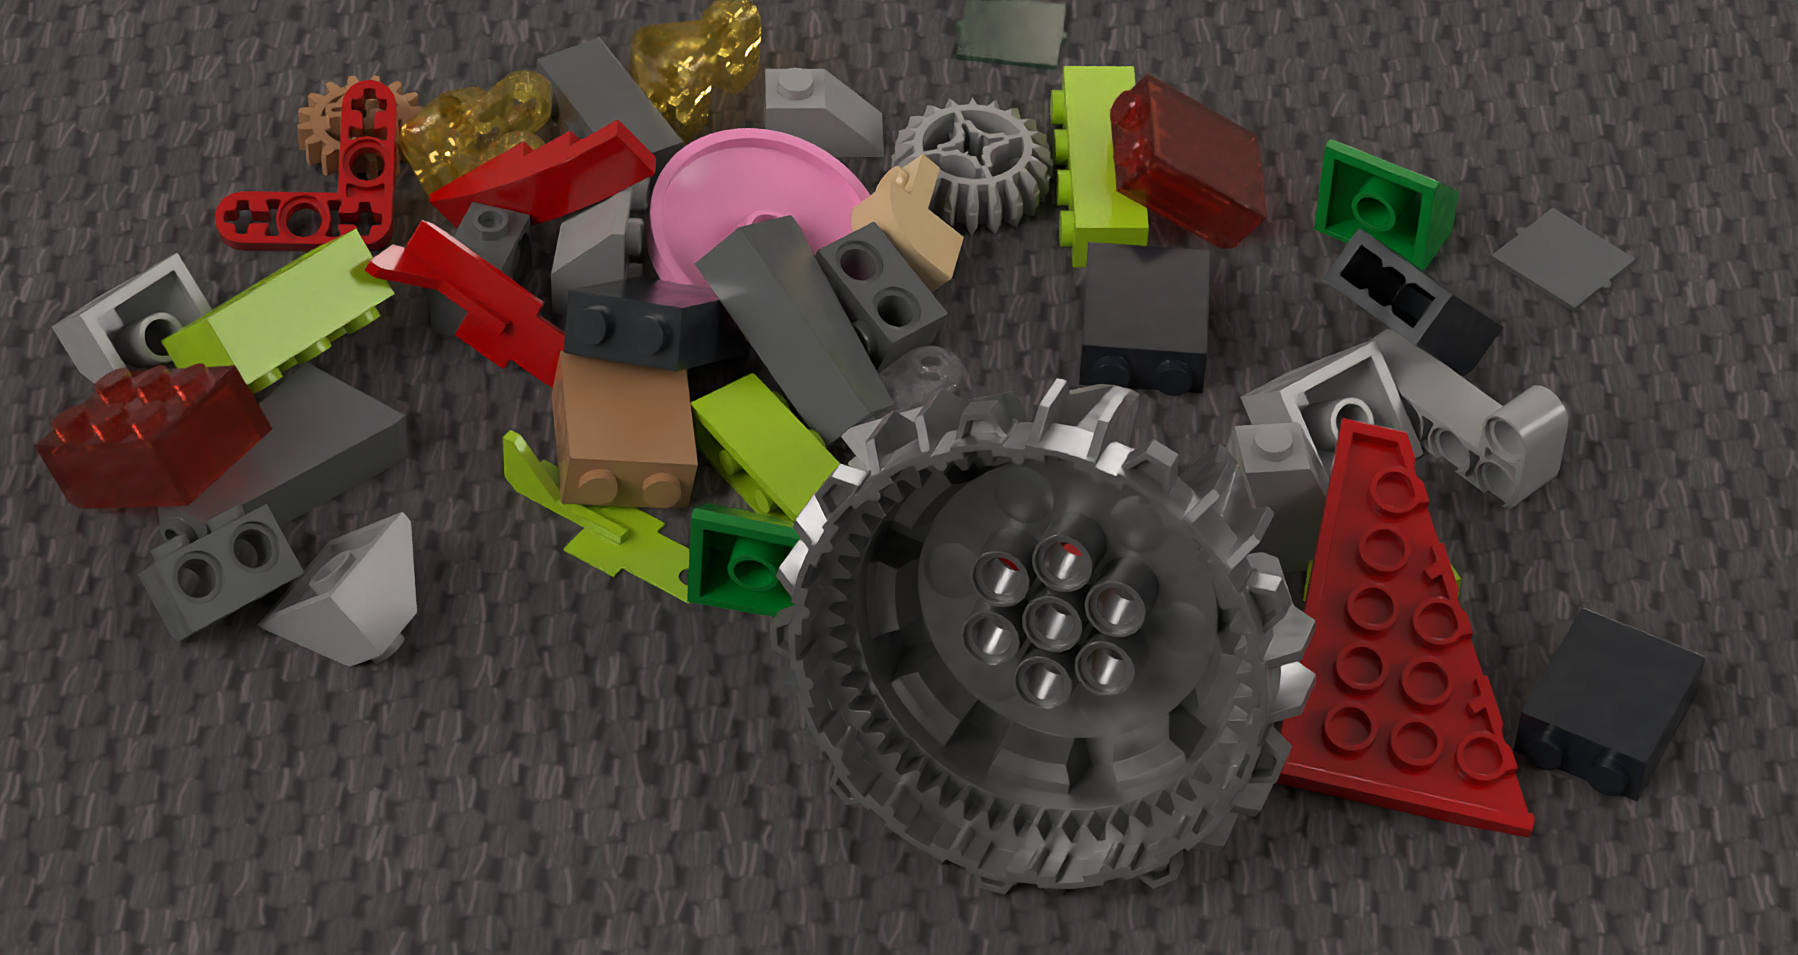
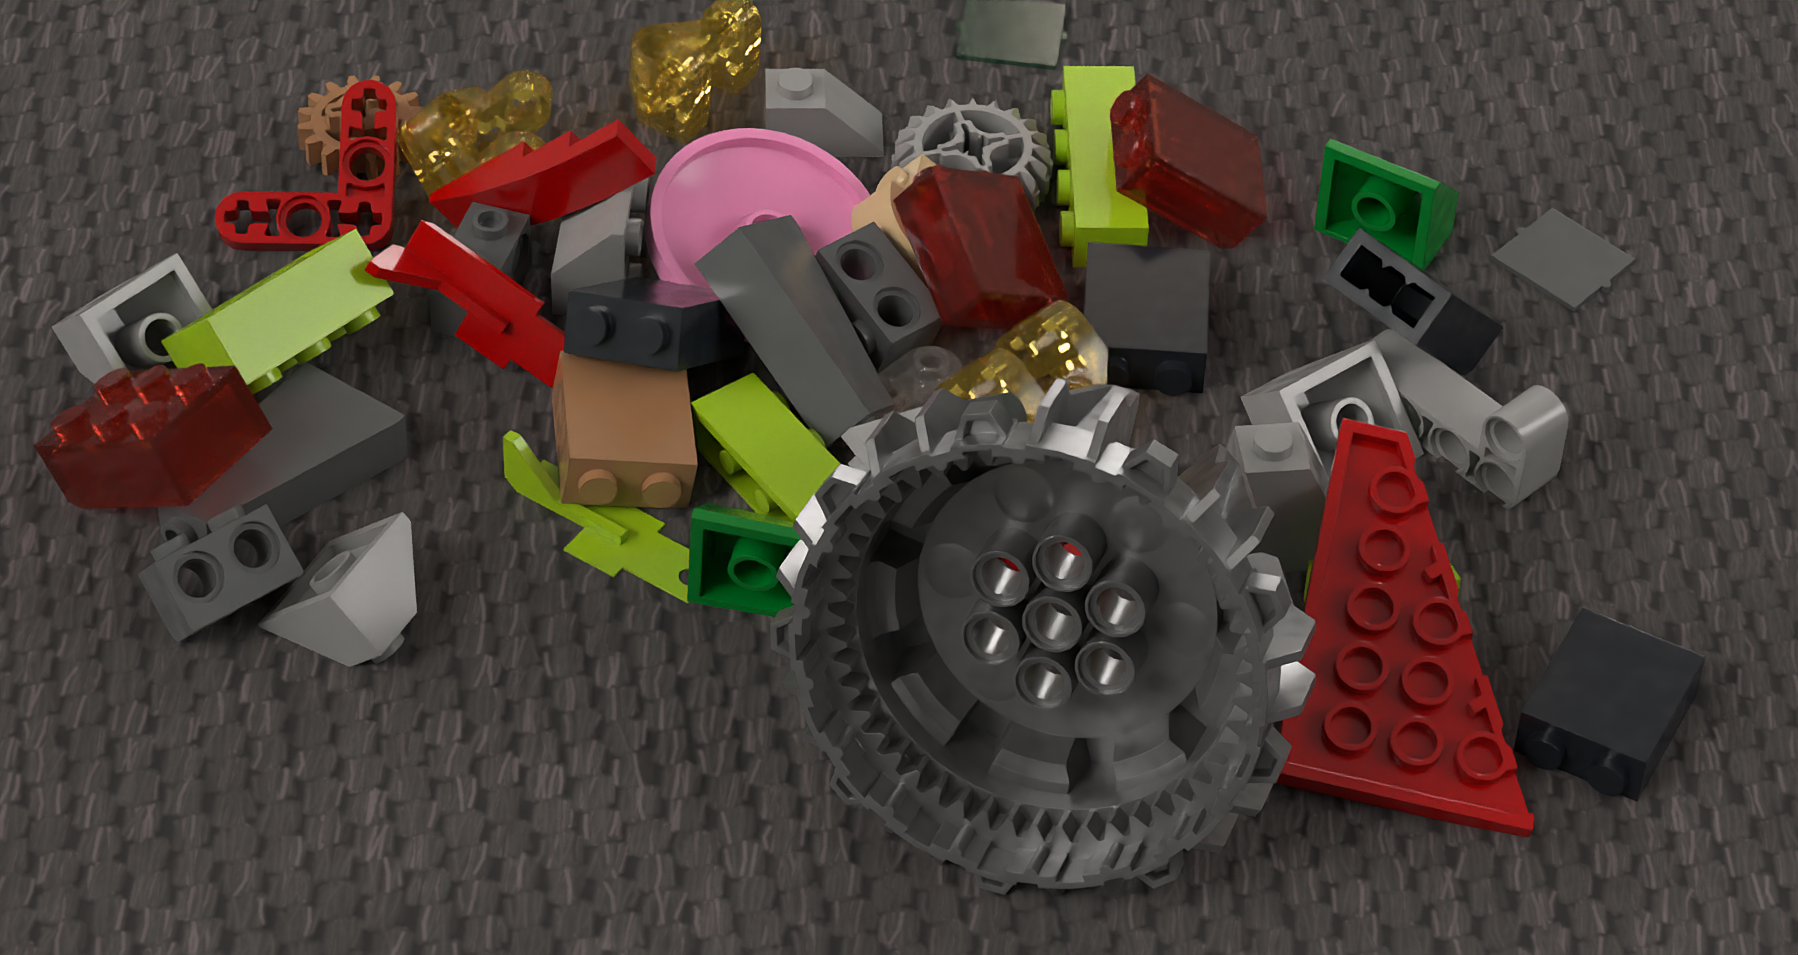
dark grey brick [532,37,683,193] -> none
none -> clear red brick [893,165,1069,331]
none -> clear yellow piece [935,300,1108,423]

